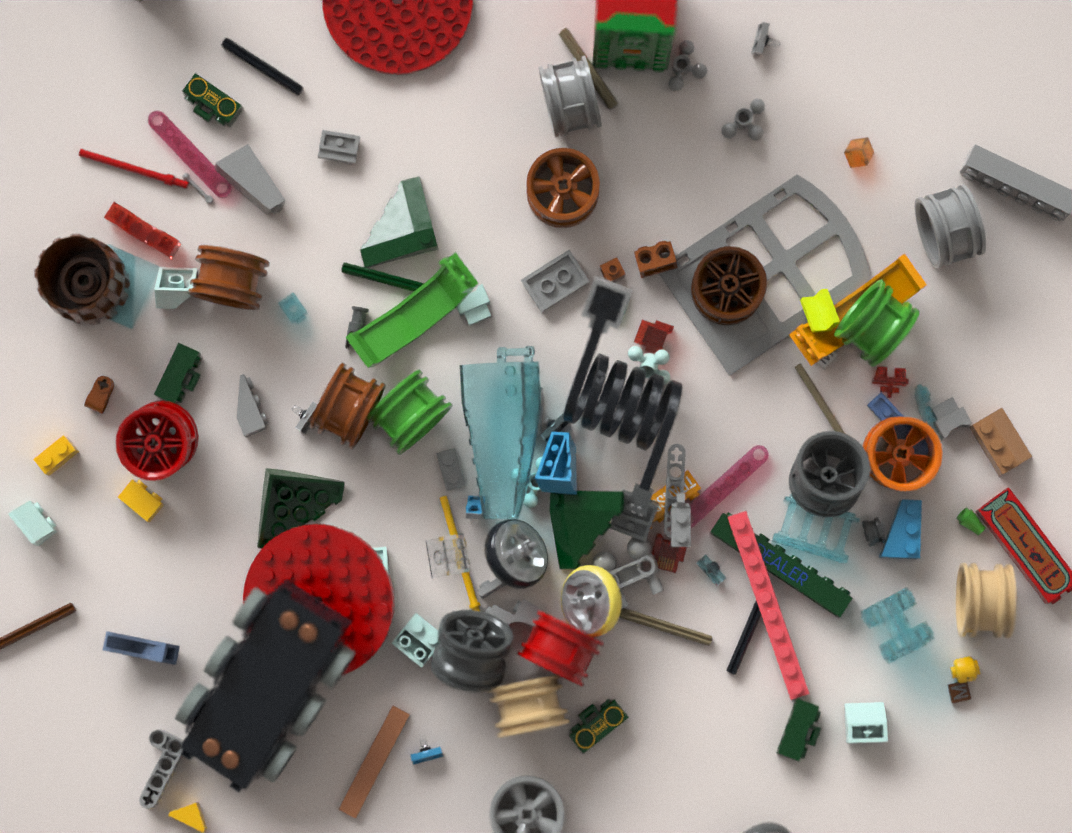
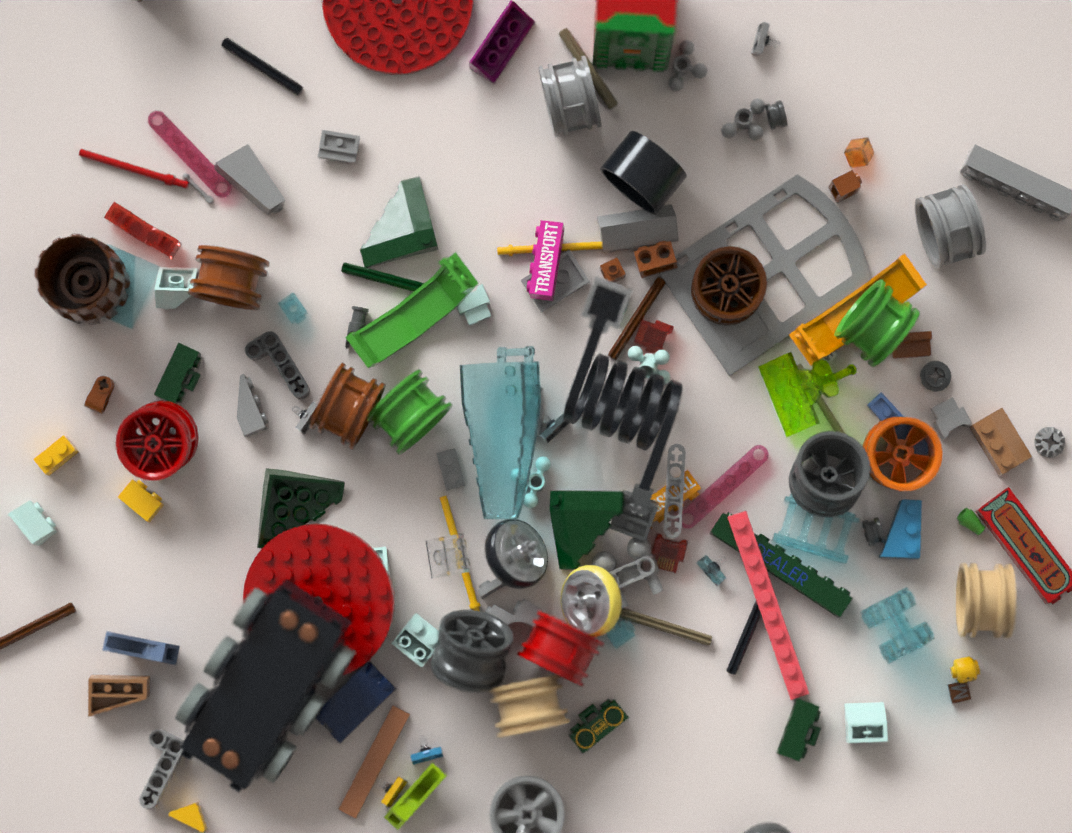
dark green piece [182,73,243,127] -> none
piece [466,495,484,526] -> none
dark orange wheel [526,148,600,228] -> none
dark azure wedge [535,432,577,495] -> none
light grey hinge [671,493,691,547] -> none
neon yellow panel [800,289,840,333] -> none
clear red hips [872,366,909,398] -> none
clear light blue slope [915,383,935,424] -> none
none -> medium nougat wedge [88,675,150,717]
none -> dark grey beam [245,331,310,399]
none -> dark blue piece [316,661,397,743]
none -> yellow piece [377,776,408,808]
none -> lime arch [384,763,446,830]
none -> magenta slope [469,0,535,83]
none -> yellow bar [497,241,603,256]
none -> dark pink brick [527,220,565,301]
none -> light grey slope [597,205,679,253]
none -> black wheel [600,131,687,215]
none -> clear light blue brick [605,619,636,649]
none -> reddish brown axle [608,277,666,360]
none -> clear neon green plate [758,352,857,437]
none -> dark grey wheel [765,100,787,130]
none -> dark orange brick [828,170,862,203]
none -> dark orange panel [892,331,932,359]
none -> dark grey gear [920,361,951,392]
none -> light grey gear [1034,427,1065,457]

